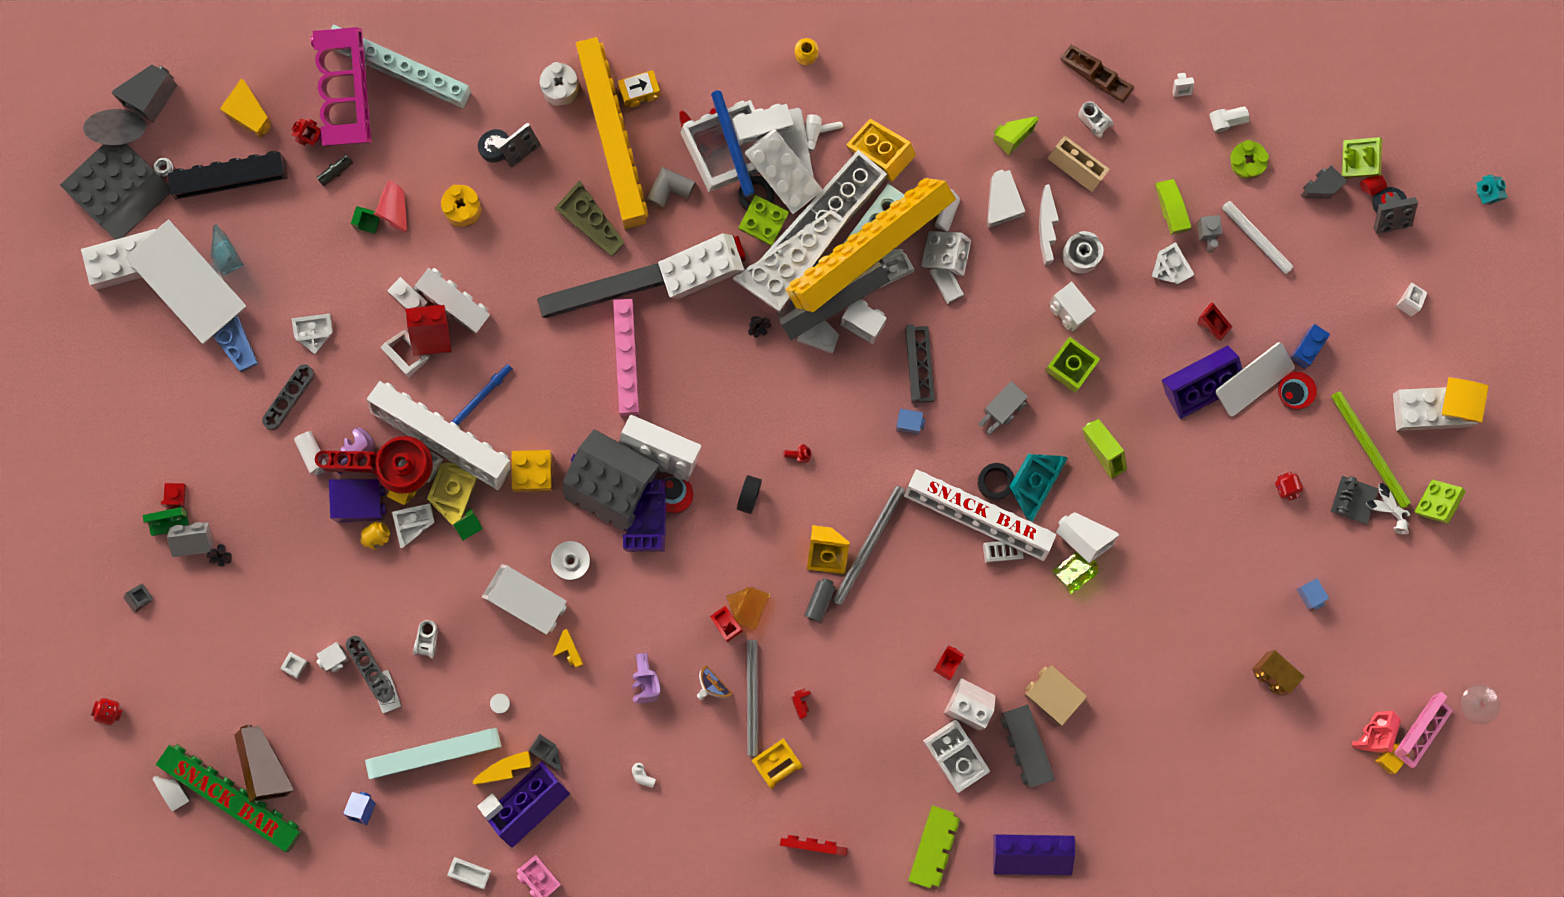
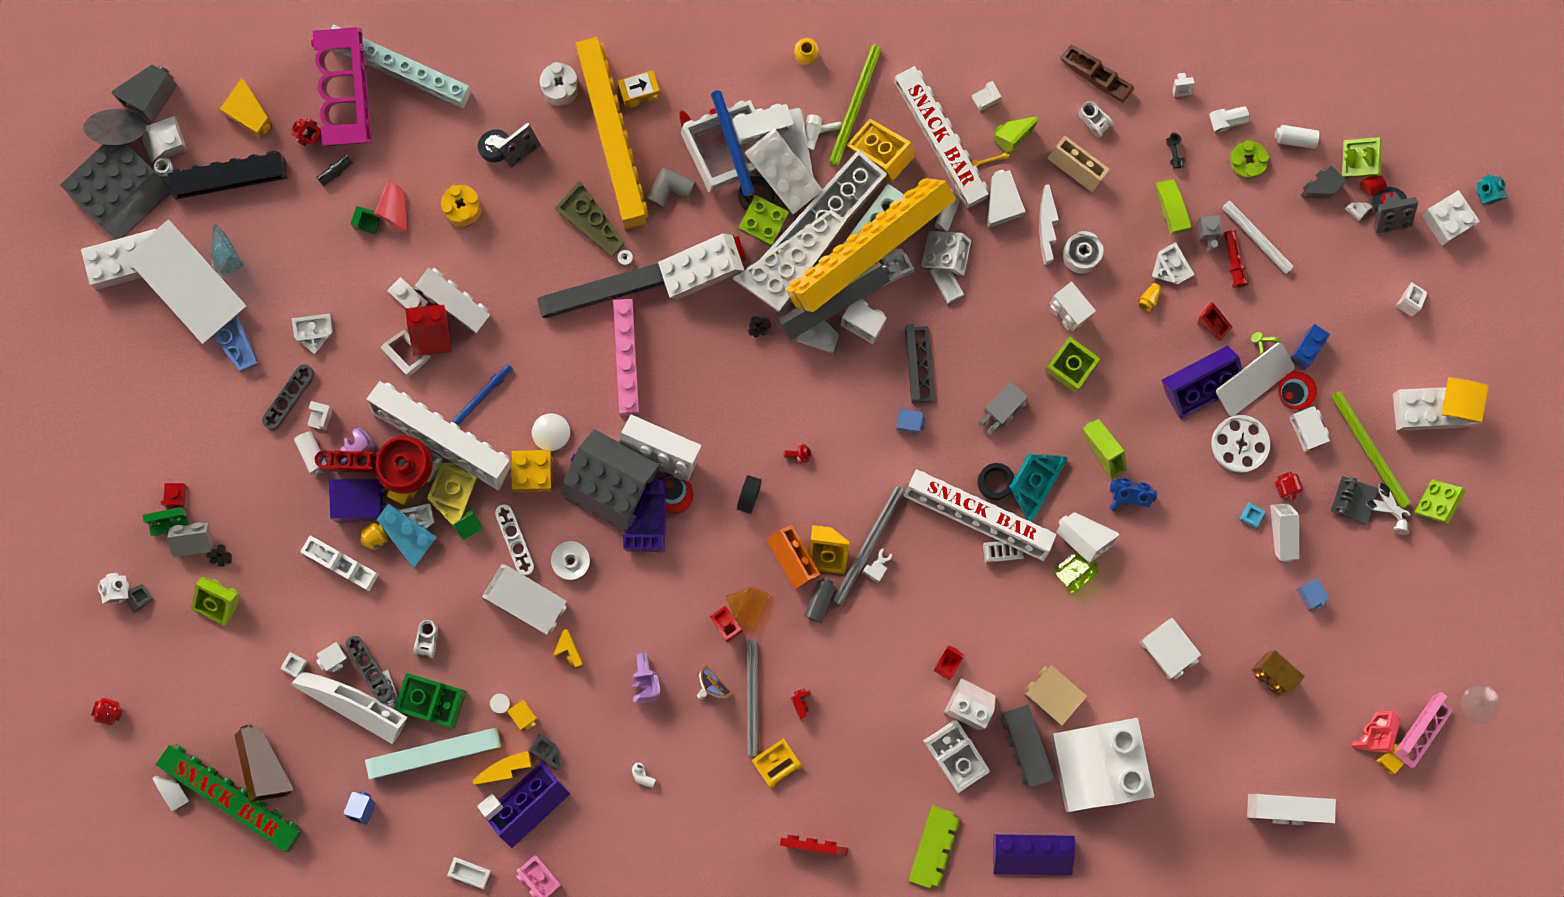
none -> white brick [98,573,129,604]
none -> white slope [142,116,188,164]
none -> lime brick [191,577,240,626]
none -> white slope [292,671,407,744]
none -> white slope [300,535,379,591]
none -> white panel [308,401,333,431]
none -> medium azure wing [377,503,436,568]
none -> green slope [394,673,467,729]
none -> white beam [495,504,534,576]
none -> yellow brick [507,700,538,731]
none -> white dish [532,413,570,451]
none -> white piece [618,250,633,265]
none -> orange brick [766,525,821,589]
none -> lime axle [829,45,881,166]
none -> white piece [862,548,892,584]
none -> white brick [894,66,989,209]
none -> yellow hinge [971,152,1009,167]
none -> white panel [972,81,1002,112]
none -> white brick [1050,718,1154,812]
none -> blue brick [1109,478,1157,511]
none -> yellow cone [1138,283,1162,312]
none -> white panel [1139,618,1201,679]
none -> pearl dark grey bar [1166,132,1185,169]
none -> white wedge [1211,415,1270,473]
none -> red pin [1224,230,1249,288]
none -> medium azure tile [1239,502,1266,529]
none -> white brick [1247,794,1336,825]
none -> lime piece [1251,332,1282,355]
none -> white slope [1270,504,1299,562]
none -> white brick [1275,125,1319,149]
none -> white brick [1289,406,1330,452]
none -> white tile [1345,202,1372,221]
none -> white brick [1421,190,1480,246]

